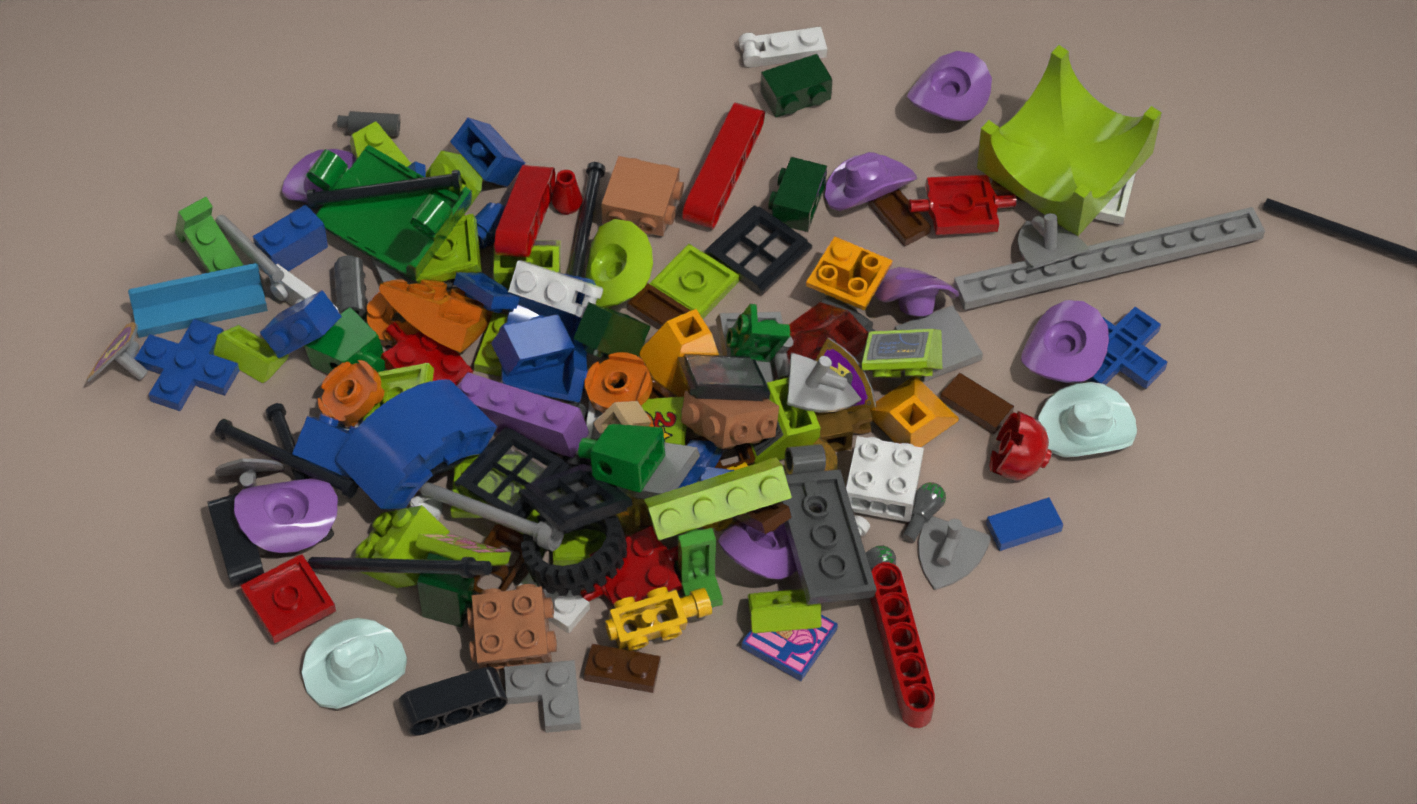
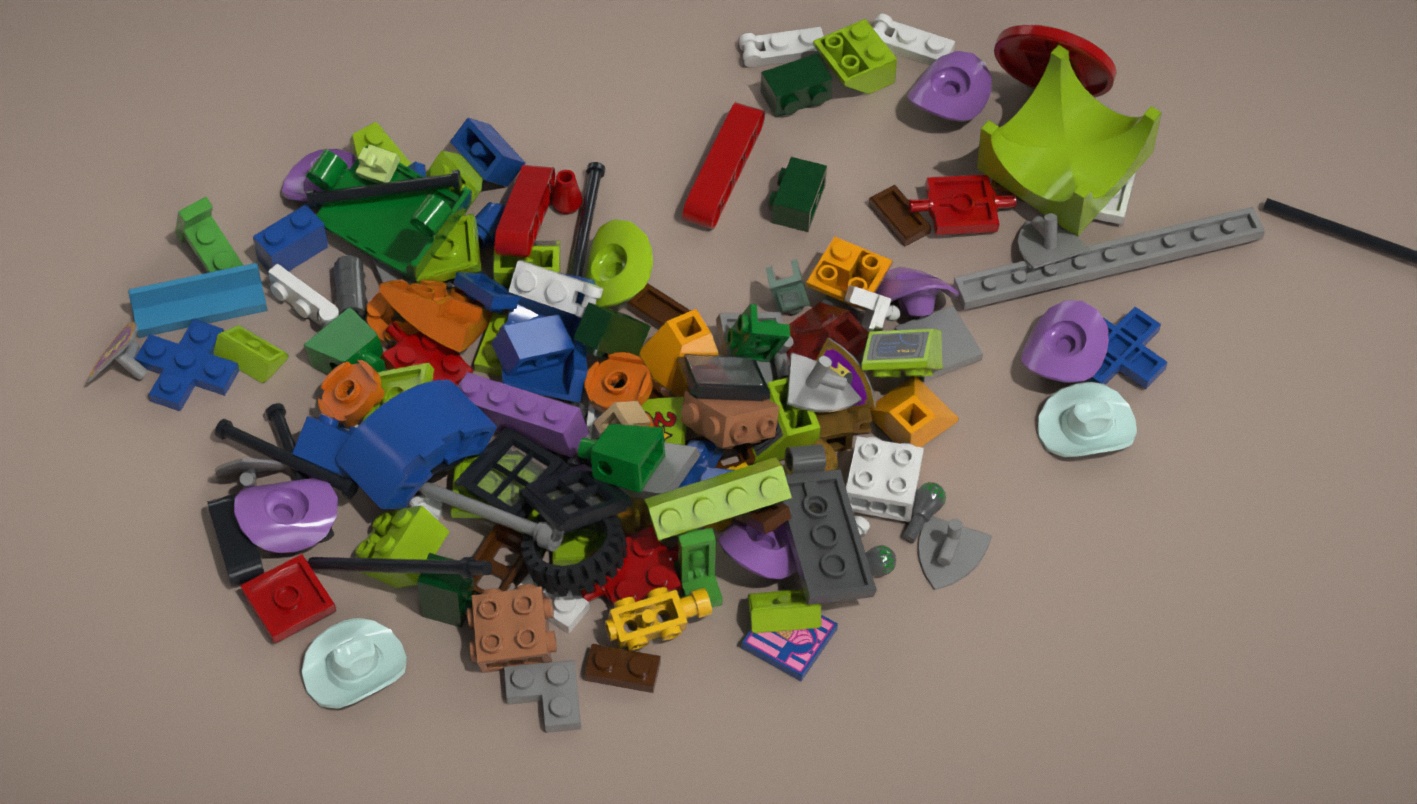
light grey bar [215,215,284,282] -> none
blue brick [260,290,342,358] -> none
dark grey cylinder [337,111,401,136] -> none
black beam [398,667,508,736] -> none
lime tile [416,534,511,566] -> none
nougat brick [601,156,684,236] -> none
lime tile [649,244,739,319] -> none
black piece [705,205,813,295] -> none
medium lavender hat [825,152,917,211] -> none
red beam [870,562,935,728] -> none
reddish brown tile [940,372,1014,434] -> none
blue tile [986,497,1063,551] -> none
red cylinder [989,411,1052,480] -> none
none -> yellowish green tile [356,144,400,184]
none -> sand green window [766,259,810,314]
none -> lime slope [813,19,897,94]
none -> white piece [844,285,900,334]
none -> white plate [873,13,955,65]
none -> red plate [994,25,1117,98]

